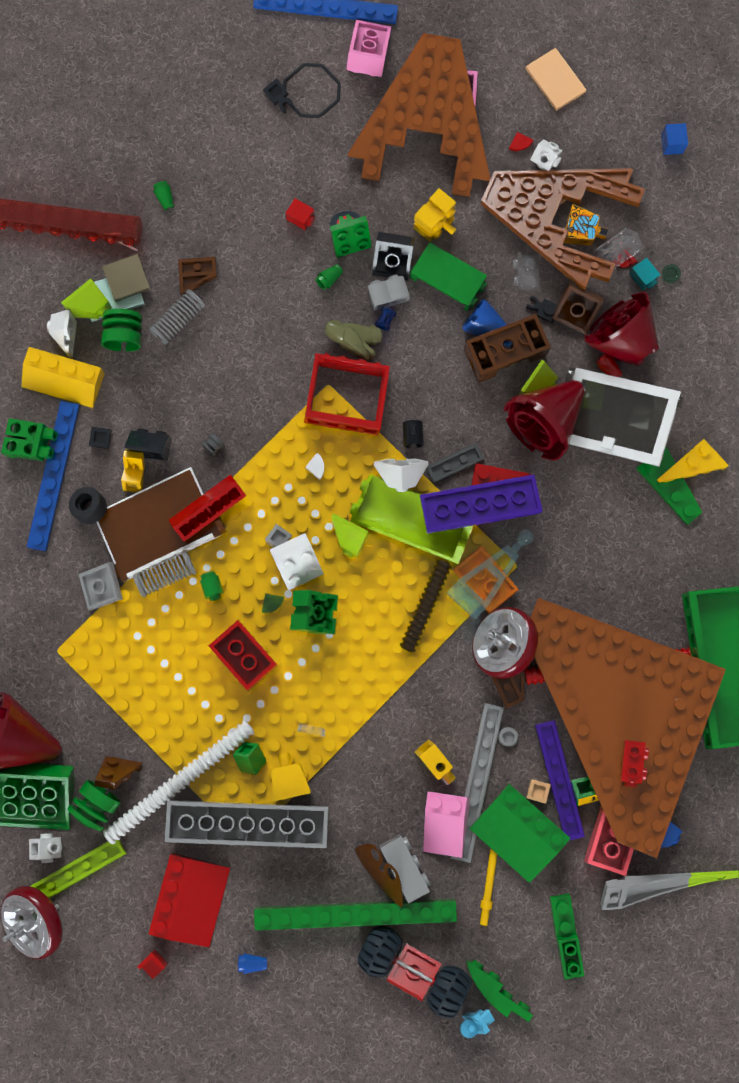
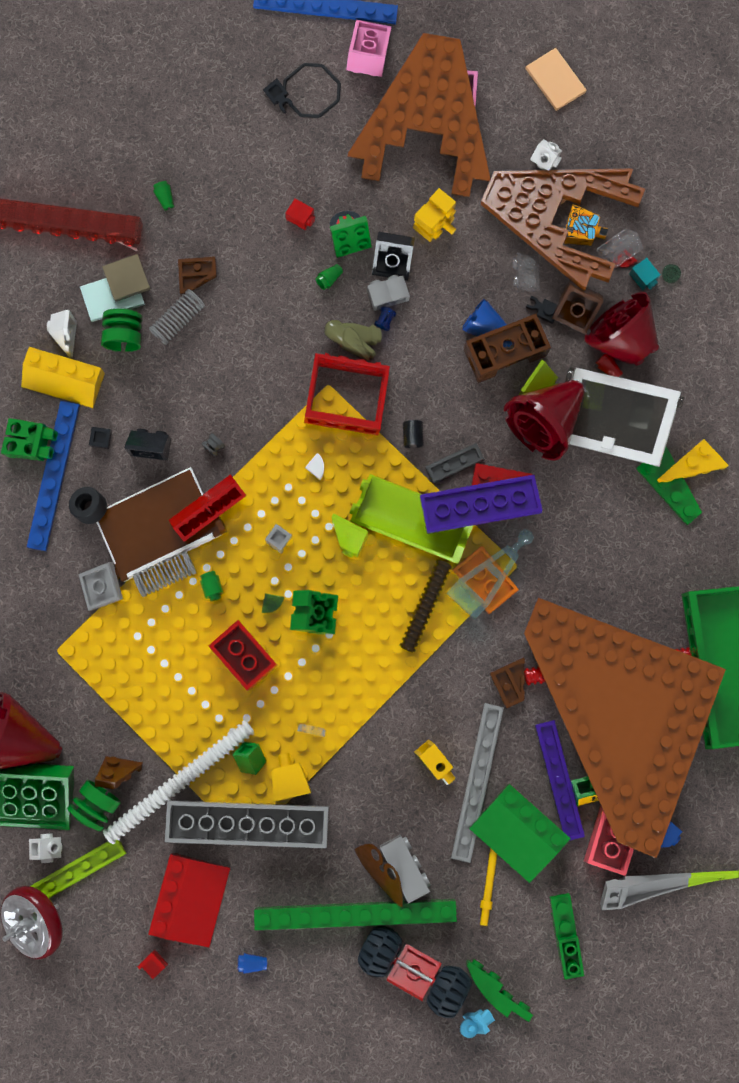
lime slope [61,278,112,319] -> none
yellow slope [121,451,145,493] -> none
white brick [270,533,324,591] -> none
white slope [374,458,428,492] -> none
green panel [410,242,488,311] -> none
bright pink slope [423,792,470,858] -> none
flat silver wheel [472,607,538,679] -> none
light grey tile [498,727,518,747] -> none
red tile [509,132,534,151] -> none
light nougat plate [526,779,551,804] -> none
red brick [620,740,649,788] -> none
blue piece [661,123,688,155] -> none

